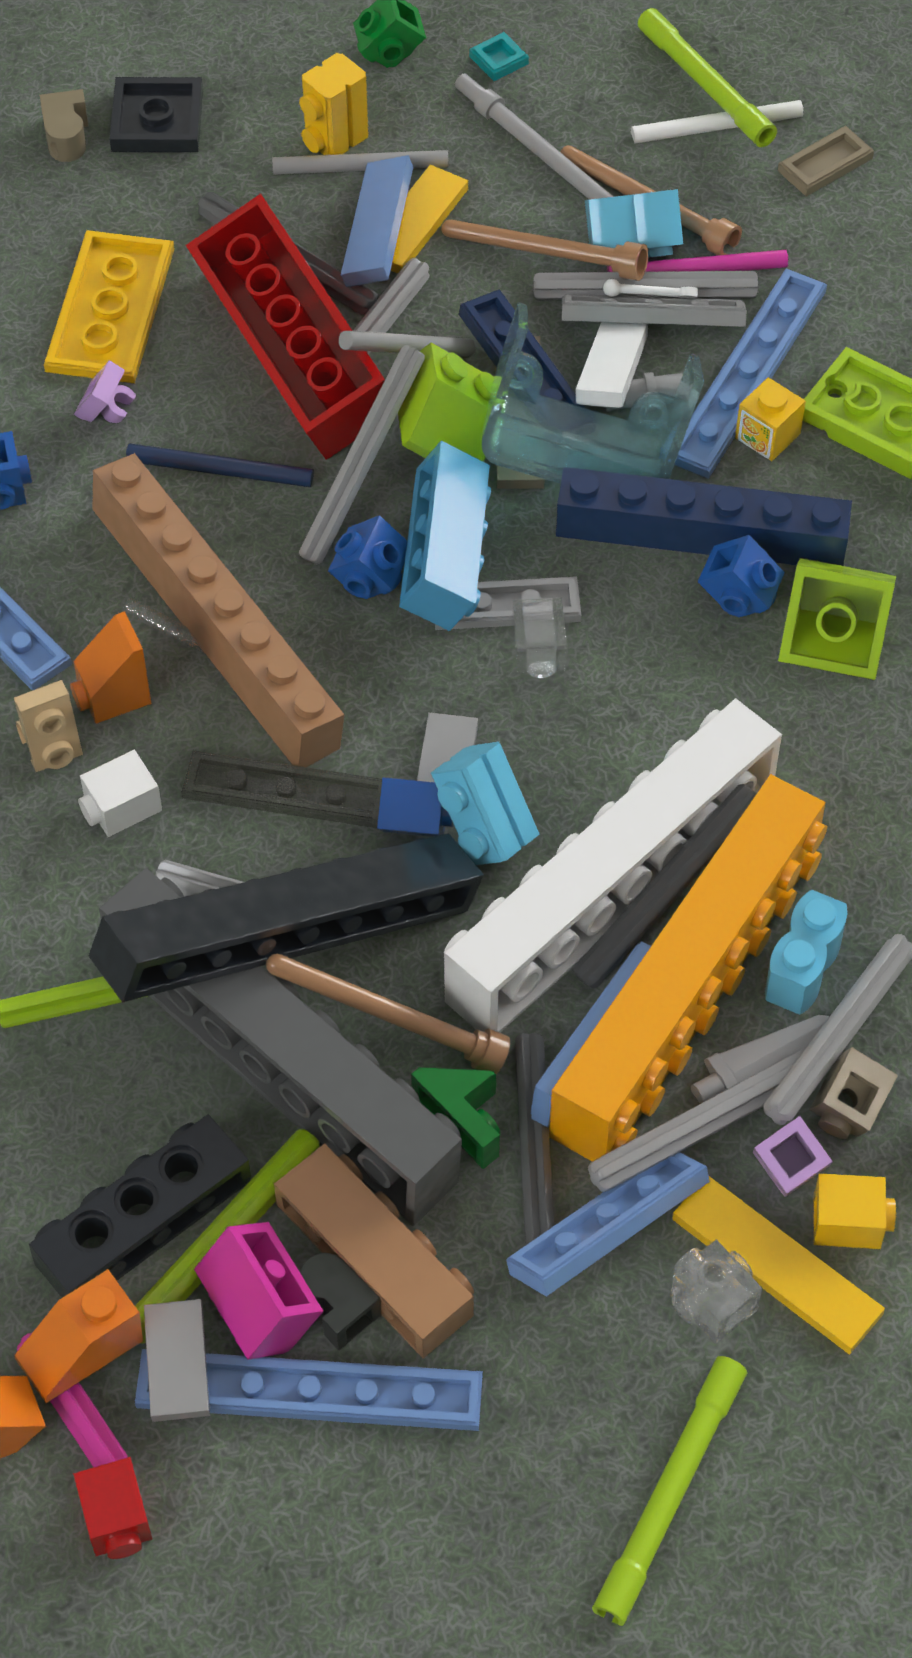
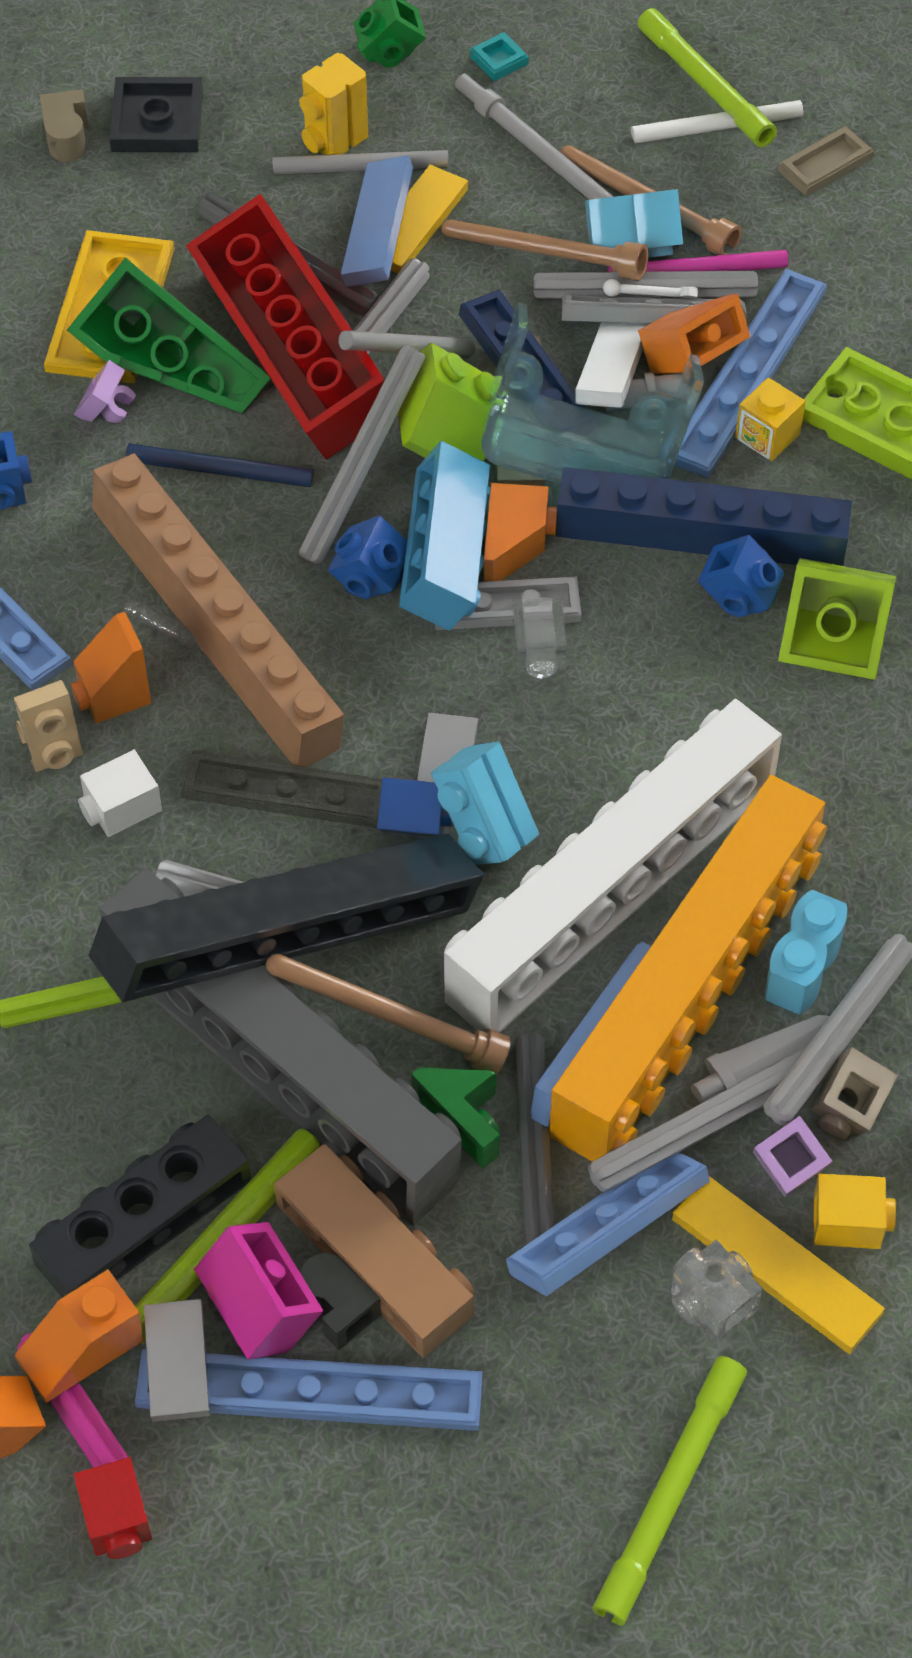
dark grey axle [574,784,757,989] -> none
none -> green wedge [67,257,271,414]
none -> orange slope [484,483,557,582]
none -> orange slope [638,294,750,374]

